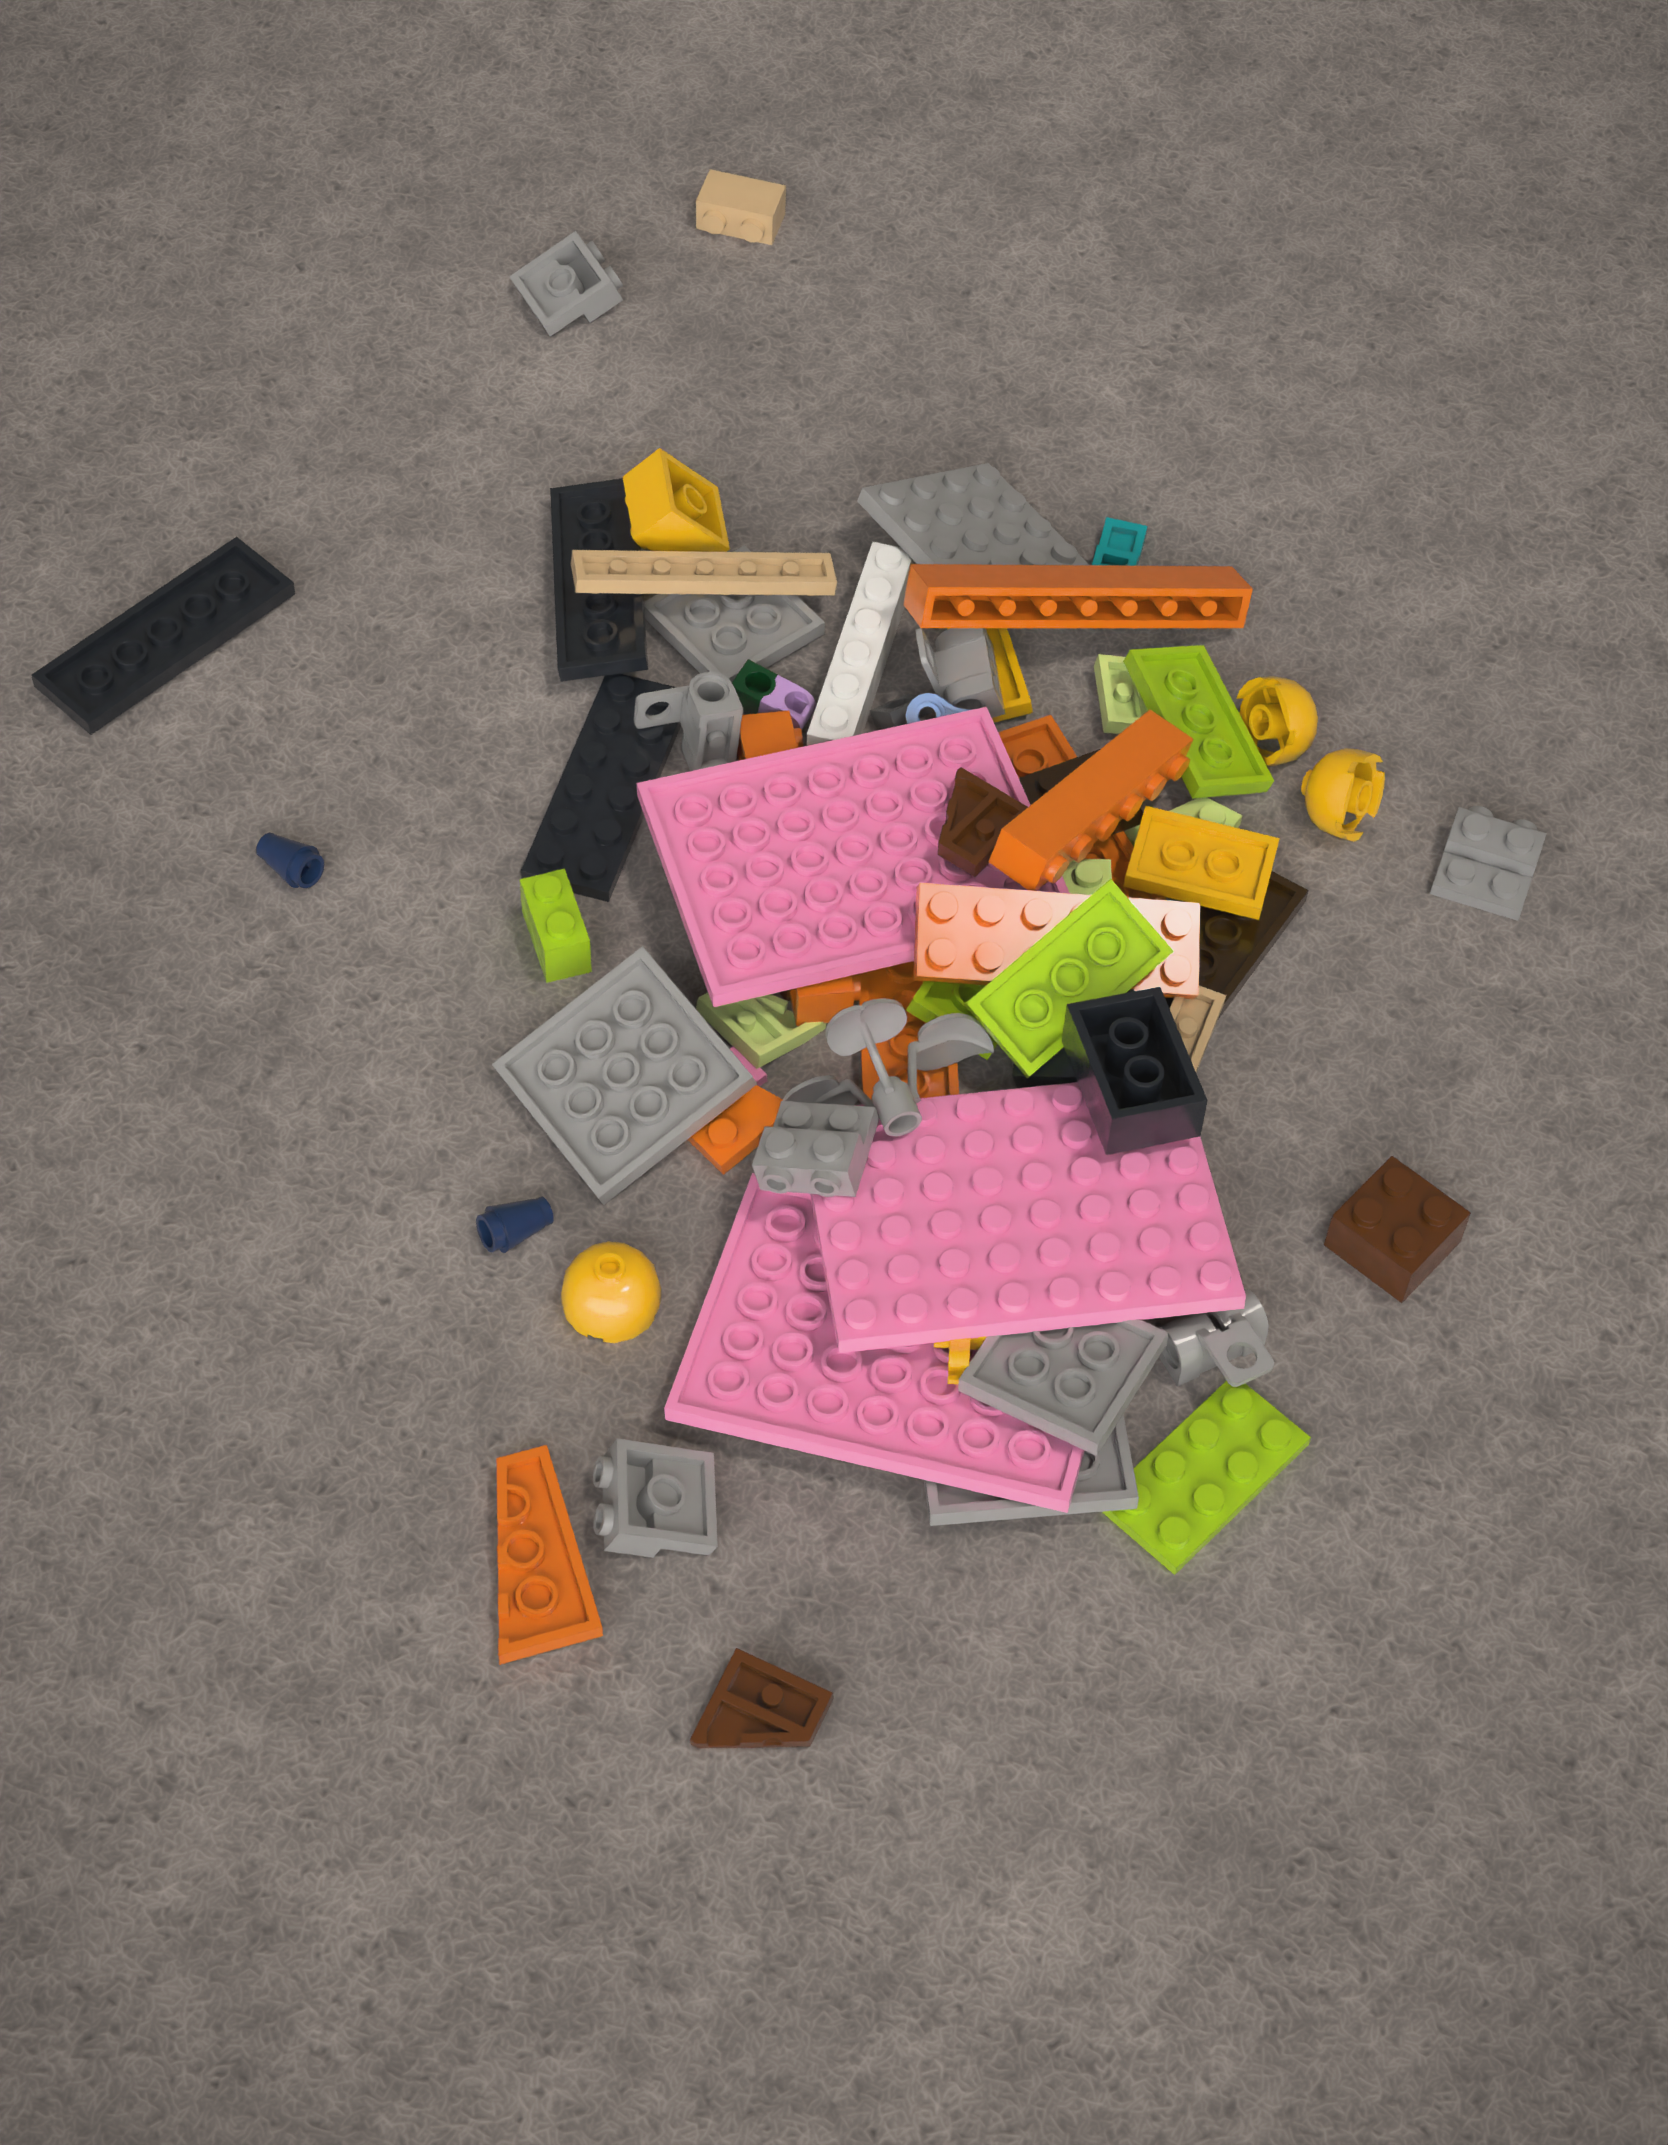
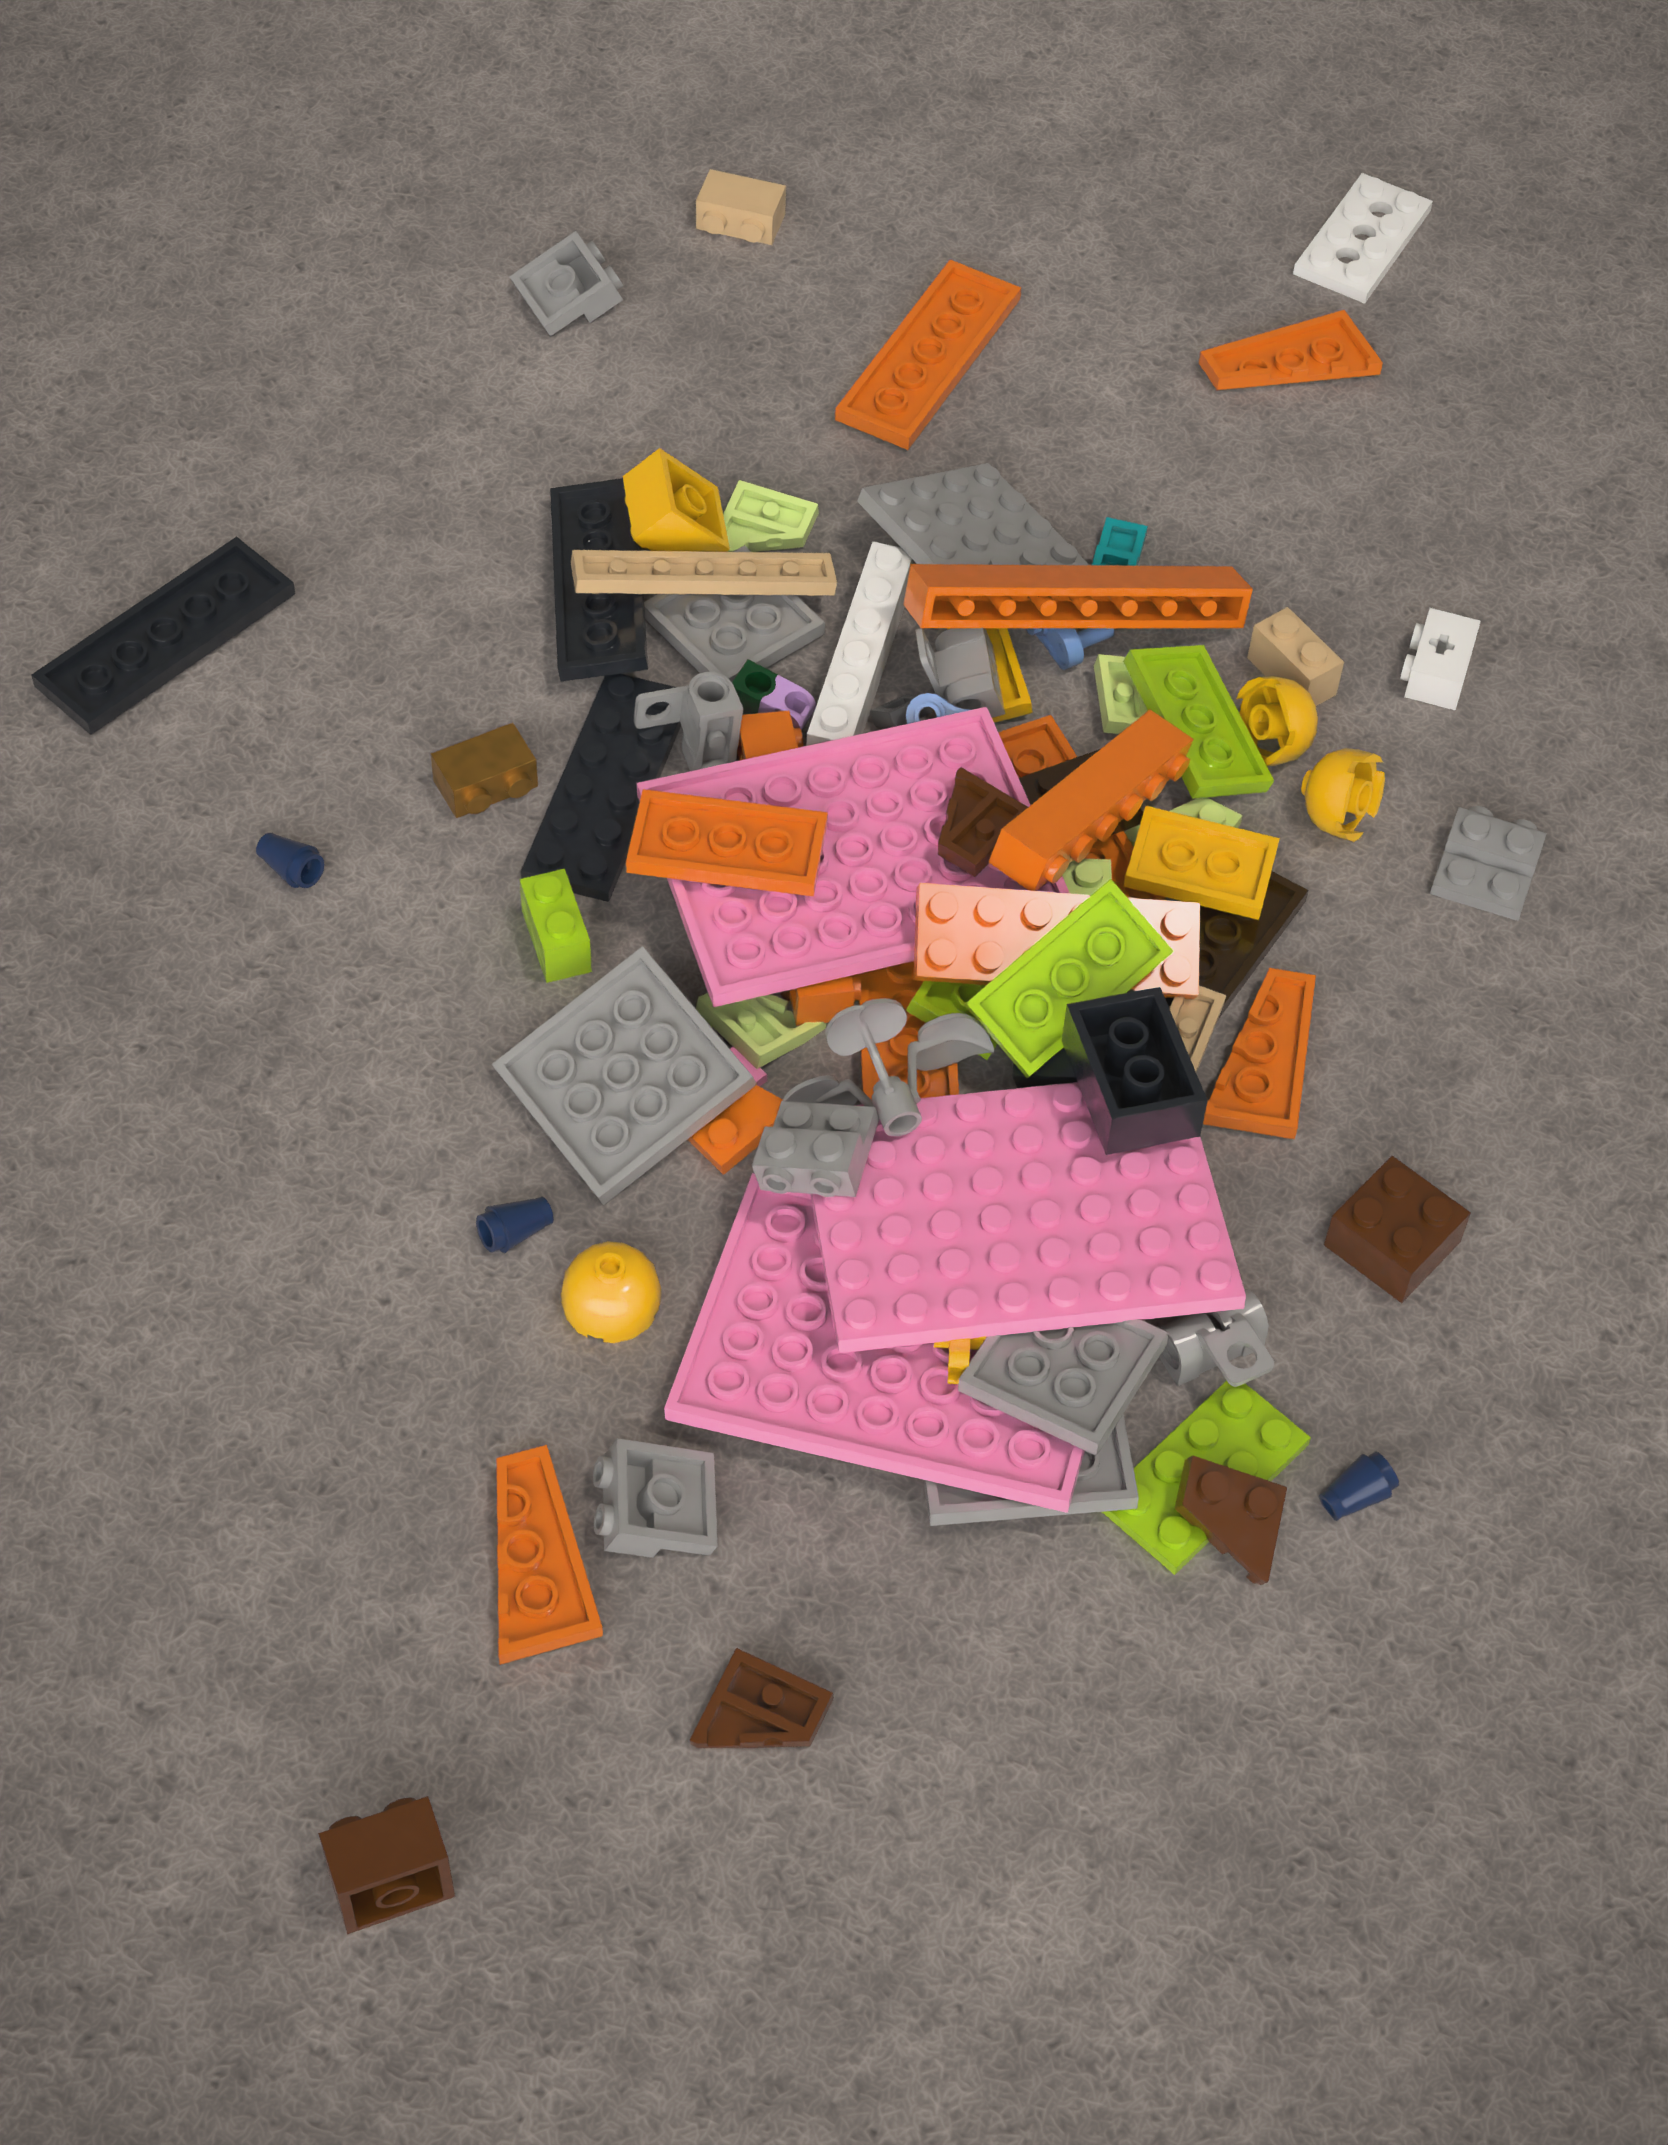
none -> reddish brown brick [318,1796,455,1934]
none -> pearl gold brick [431,722,538,818]
none -> orange plate [626,789,828,897]
none -> yellowish green wing [723,480,819,552]
none -> orange plate [835,260,1021,450]
none -> medium blue piece [1025,628,1114,670]
none -> reddish brown wing [1175,1456,1287,1585]
none -> orange wing [1199,310,1383,390]
none -> orange wing [1203,968,1316,1139]
none -> tan brick [1247,607,1344,706]
none -> white plate [1293,173,1433,303]
none -> dark blue cone [1319,1451,1399,1521]
none -> white brick [1400,608,1481,710]

